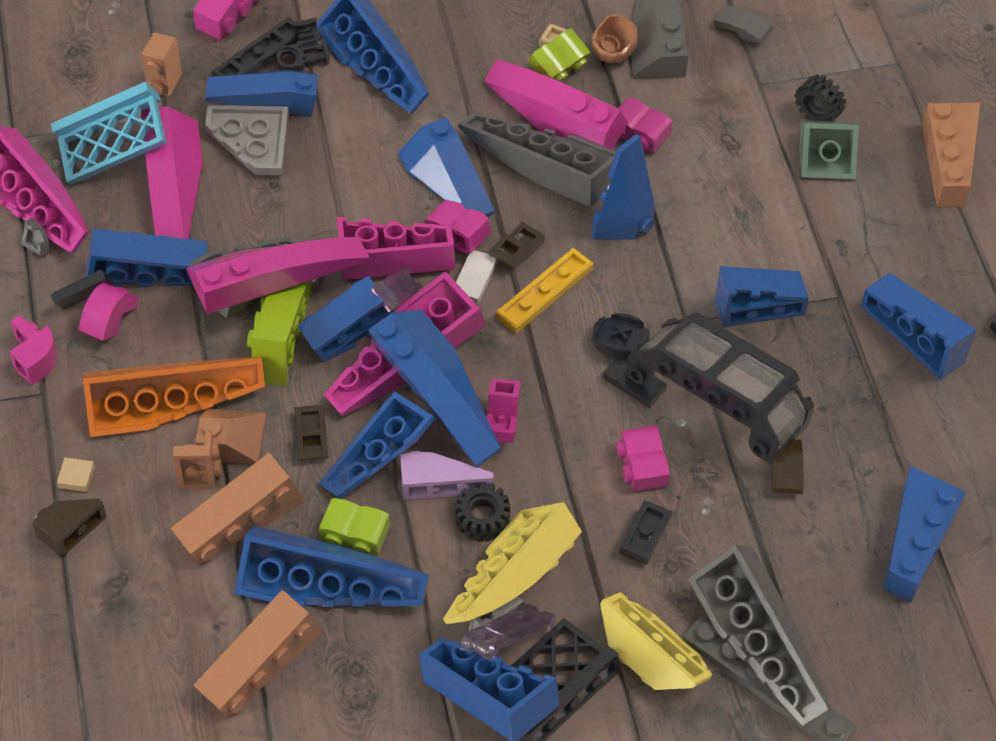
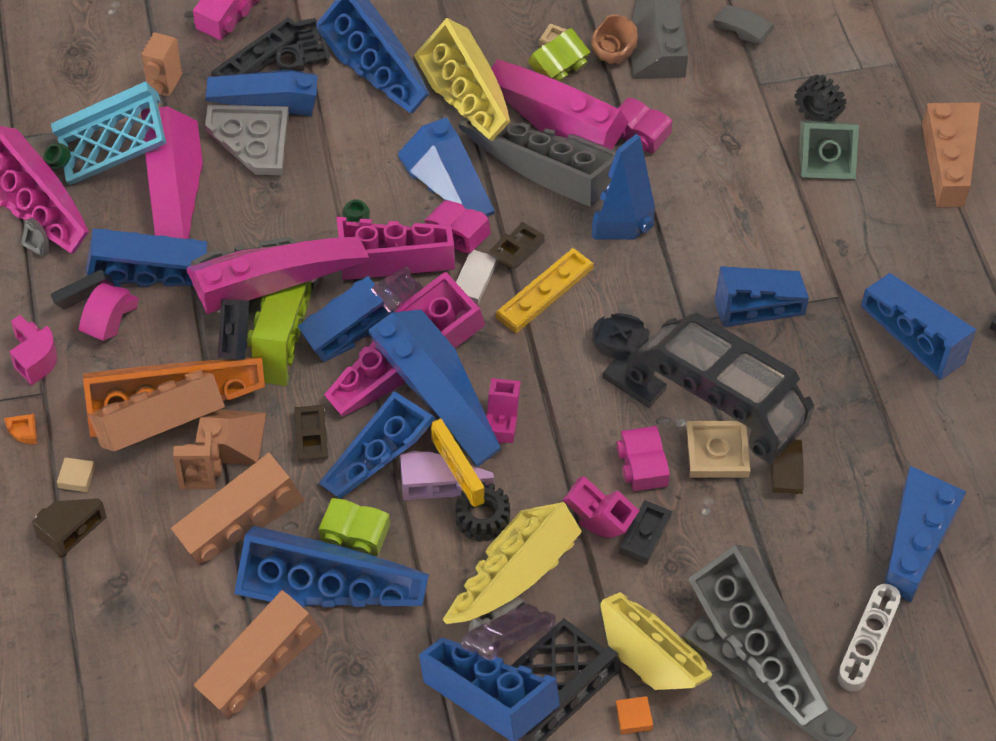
none -> orange tile [4,414,37,444]
none -> dark green plate [43,143,70,170]
none -> nougat wedge [88,369,225,452]
none -> black plate [217,299,249,360]
none -> dark green plate [342,199,370,222]
none -> light yellow wedge [414,18,510,141]
none -> yellow tile [431,419,484,507]
none -> dark pink brick [563,476,640,538]
none -> orange tile [615,696,653,735]
none -> tan plate [686,421,750,478]
none -> white beam [837,584,901,692]

